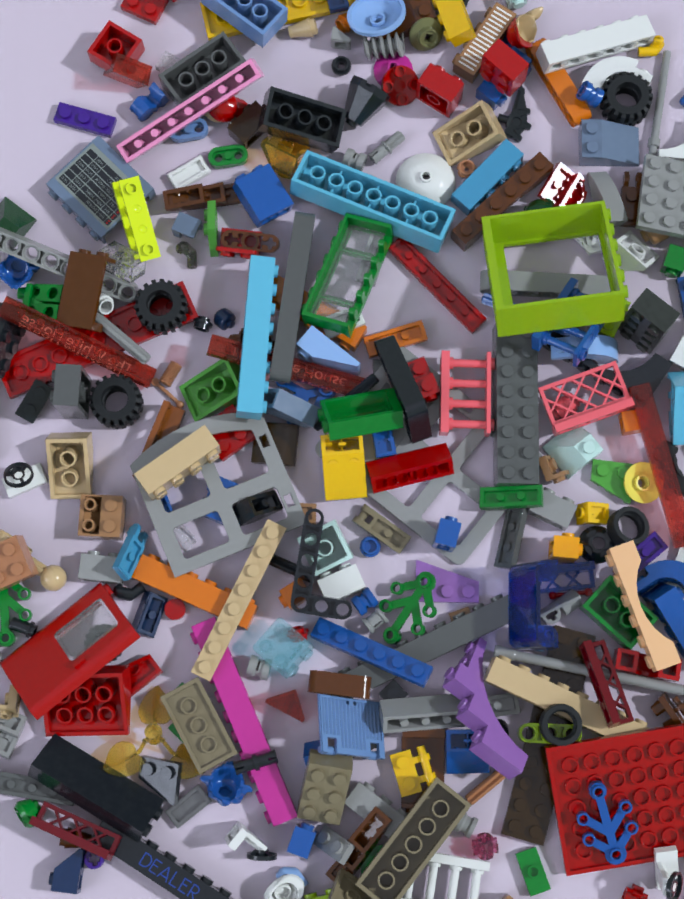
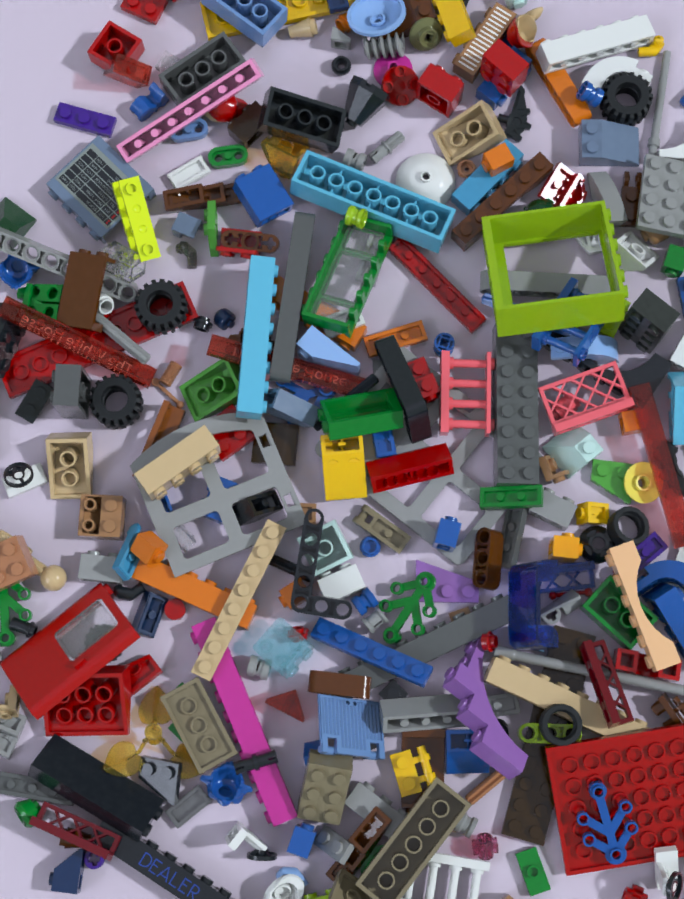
none -> orange brick [130,531,169,565]
none -> lime wheel [345,205,368,229]
none -> blue wheel [433,333,455,357]
none -> reddish brown beam [472,527,504,591]
none -> orange brick [481,142,515,177]
none -> red plate [481,631,498,652]

